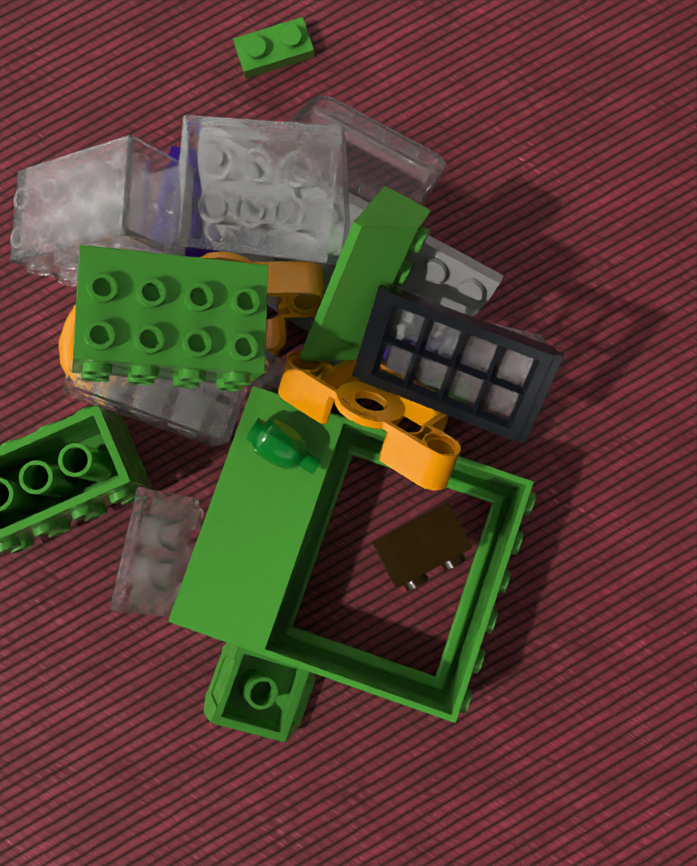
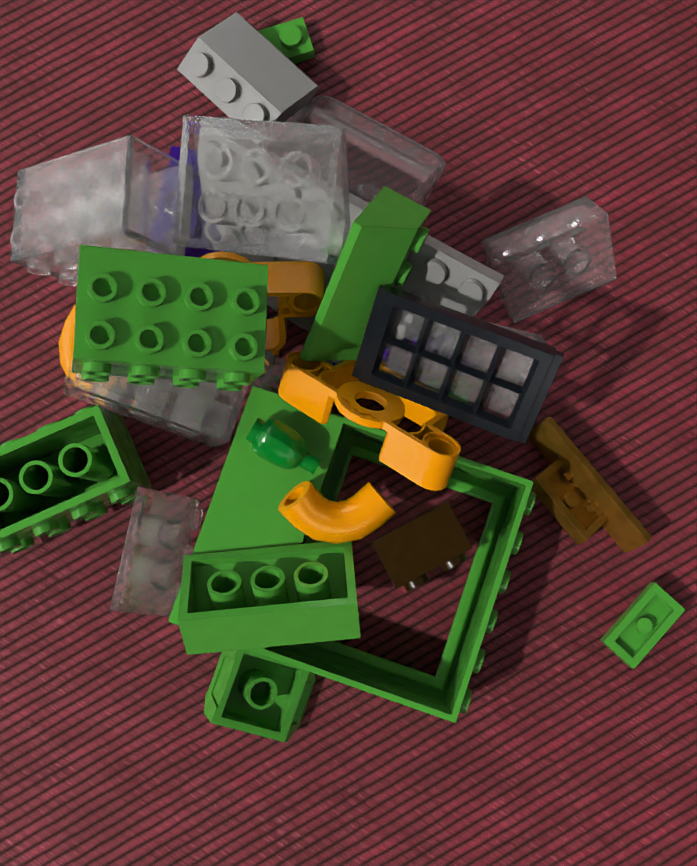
none -> light grey slope [177,12,320,148]
none -> bright green slope [178,541,361,655]
none -> light orange cylinder [278,481,397,544]
none -> clear slope [482,196,617,323]
none -> pearl gold bracket [528,417,652,553]
none -> bright green plate [600,582,685,669]

